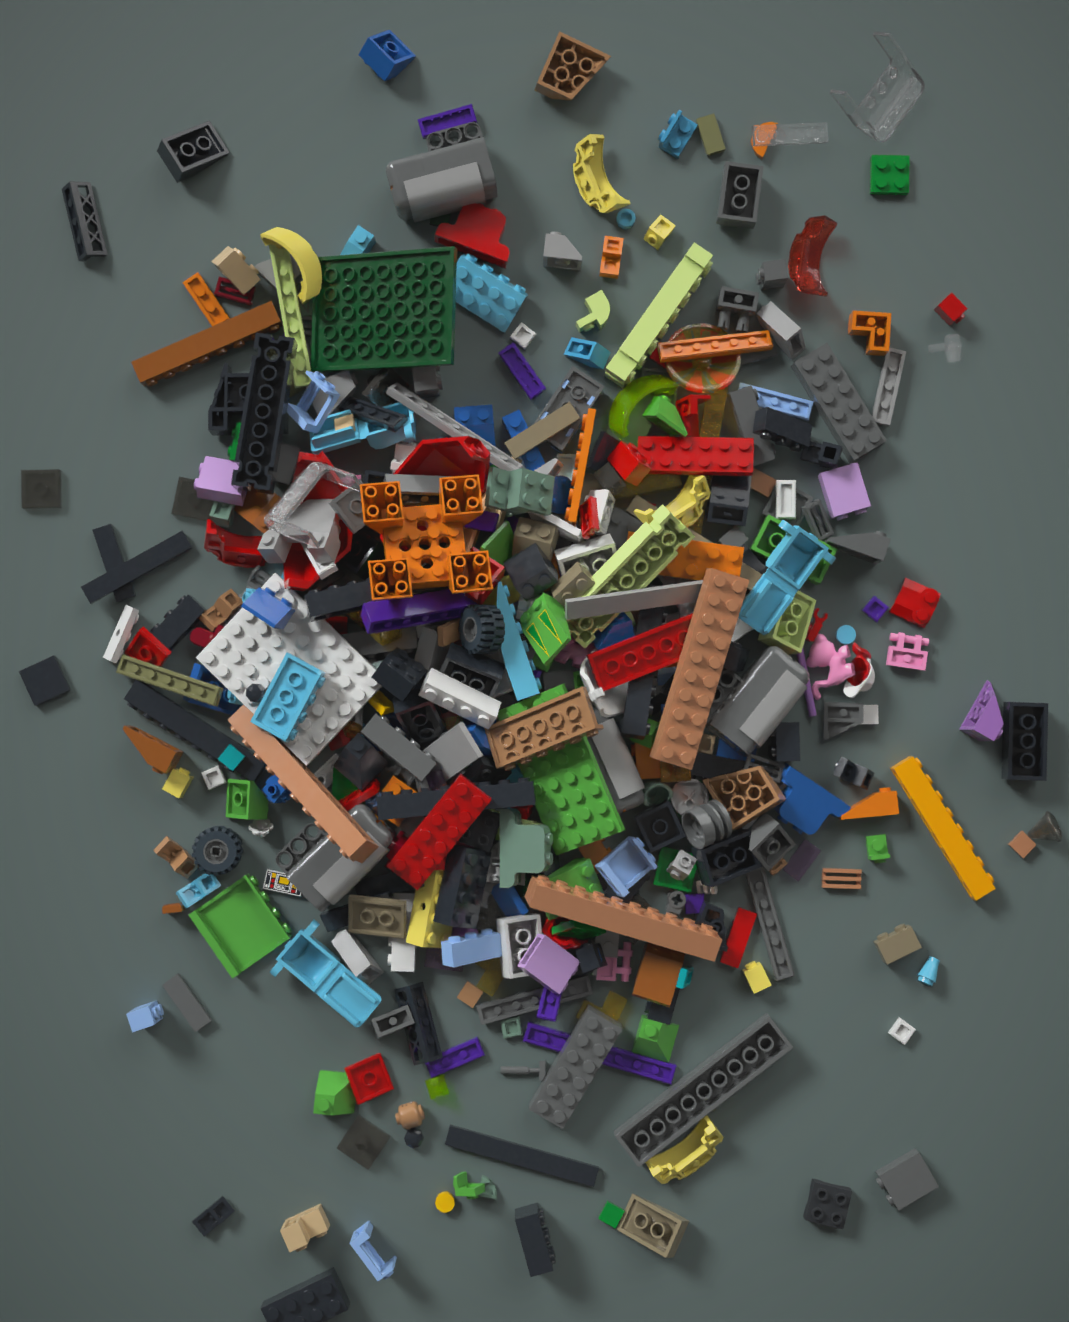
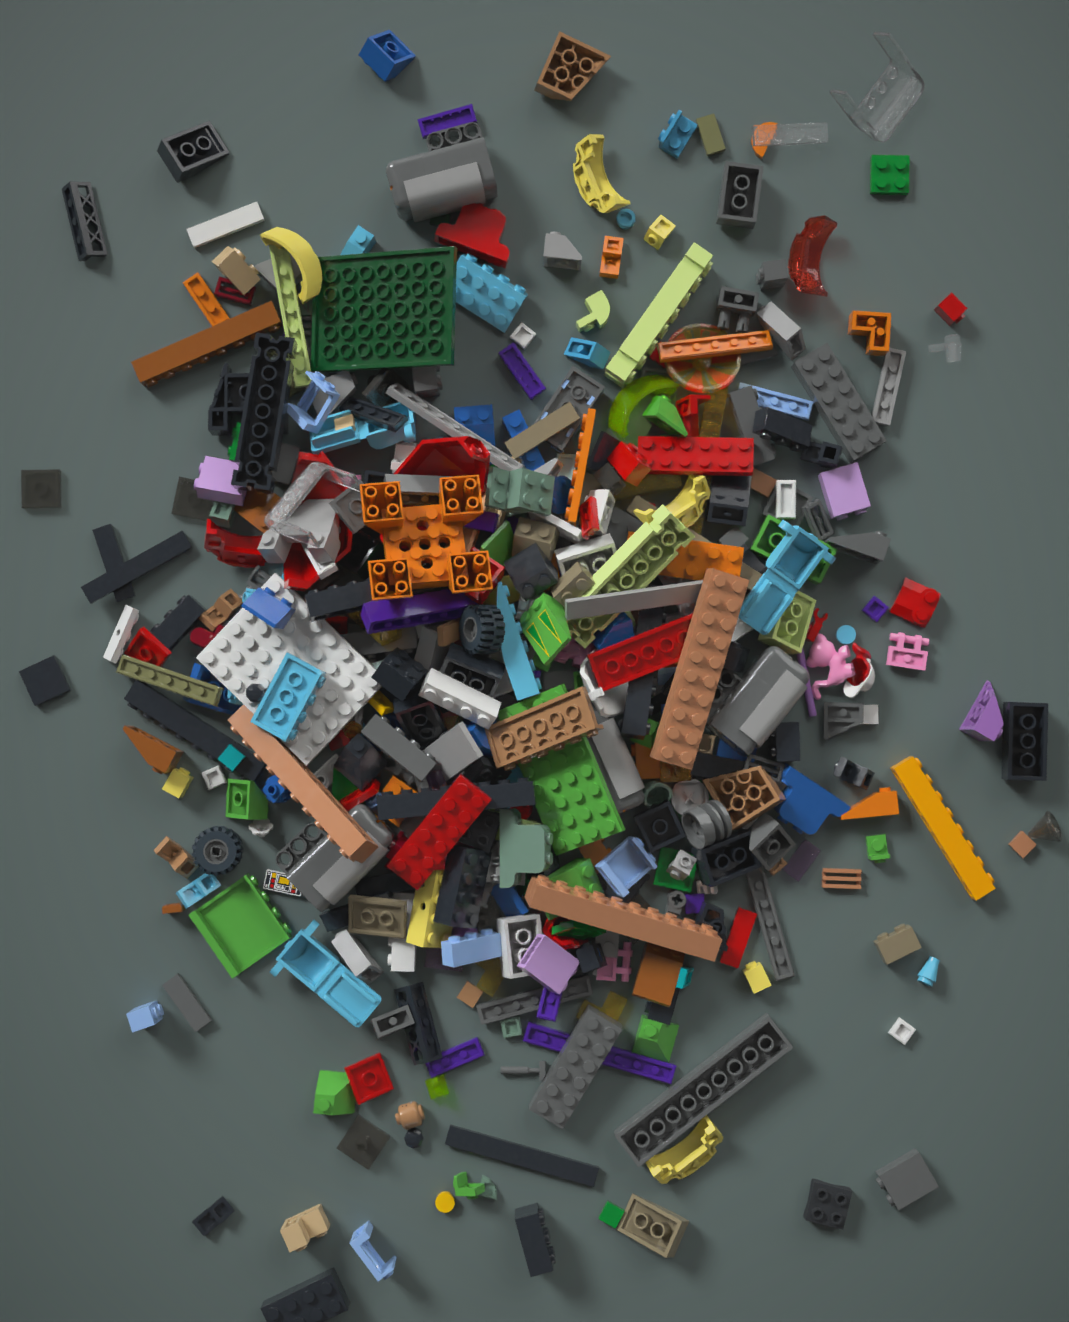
none -> white tile [187,202,265,248]

